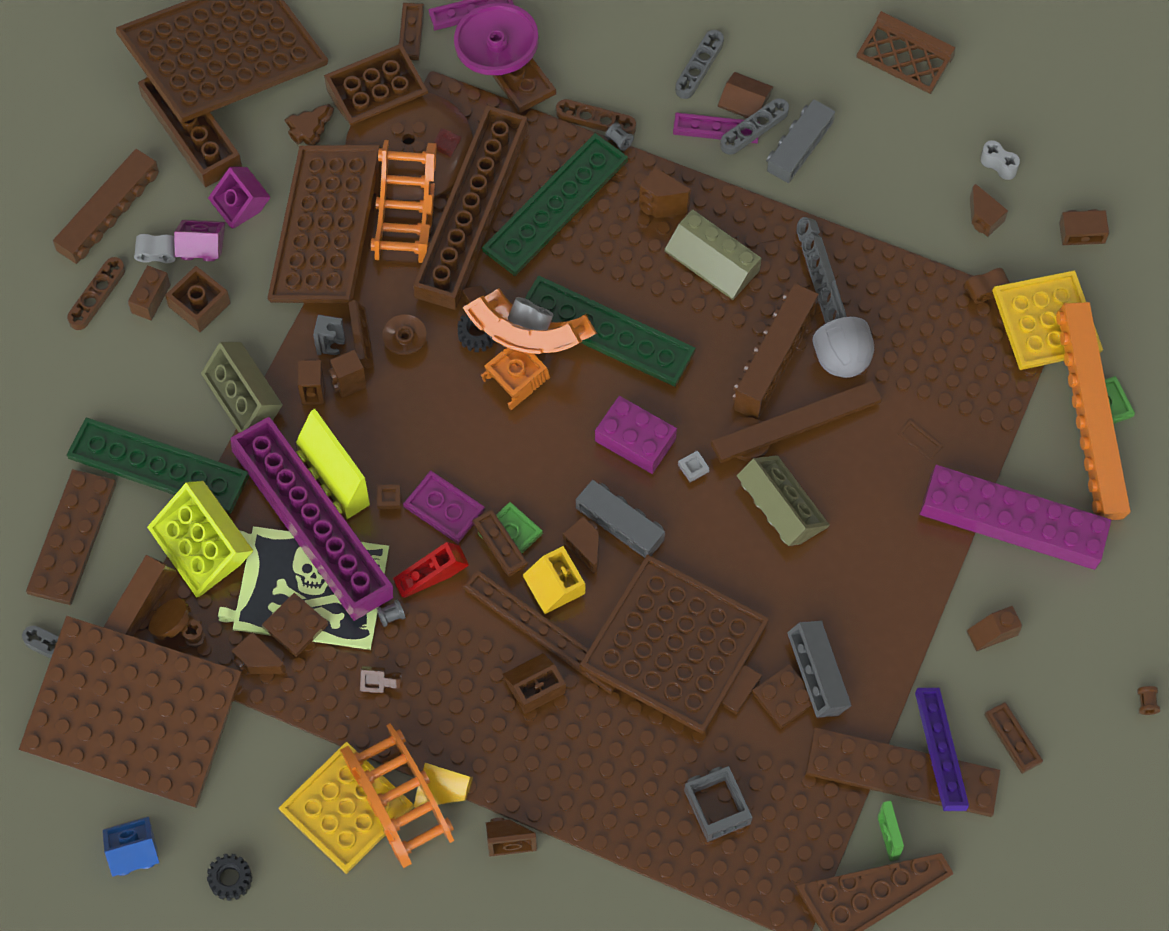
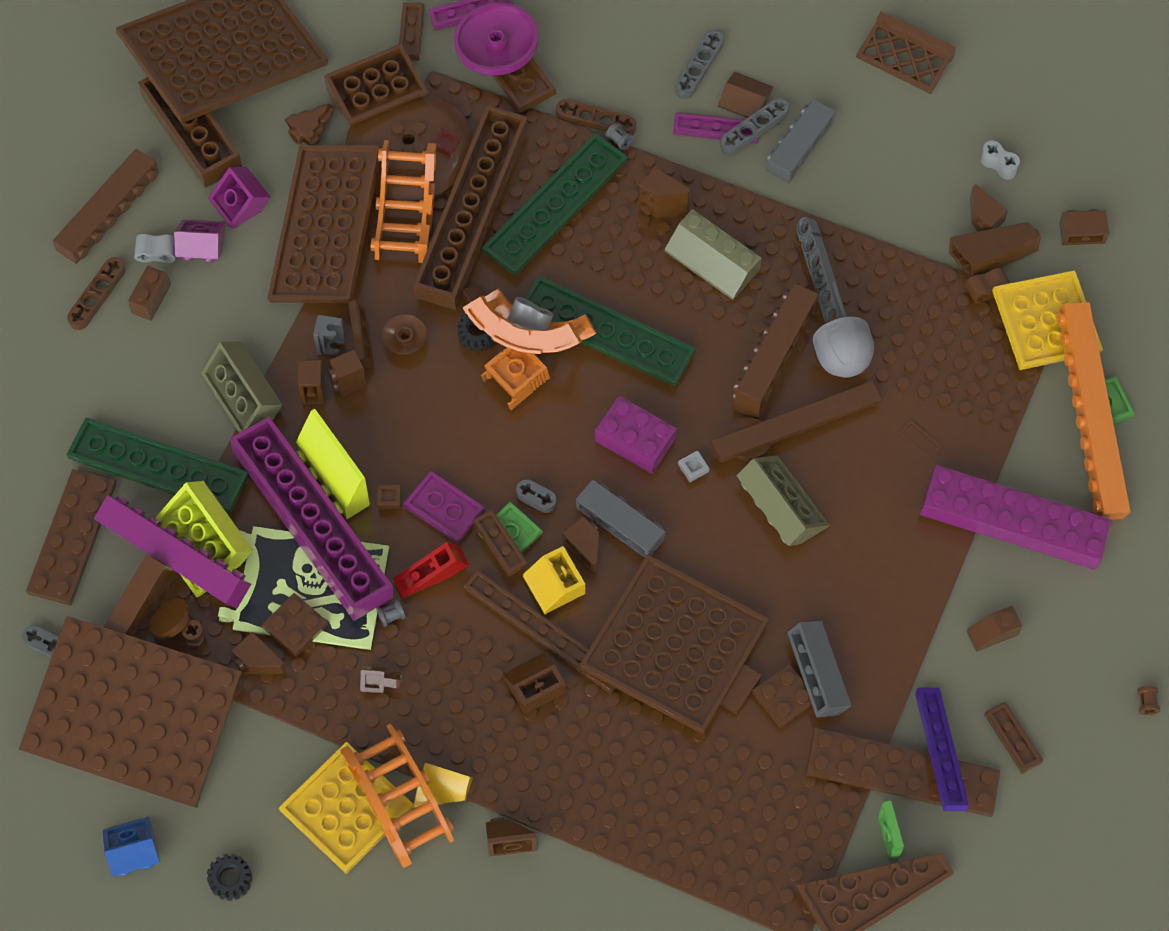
reddish brown brick [165,266,231,332] -> none
dark grey window [684,766,752,842] -> none
none -> magenta brick [94,495,251,608]
none -> dark grey beam [516,480,556,513]
none -> reddish brown slope [949,222,1041,278]

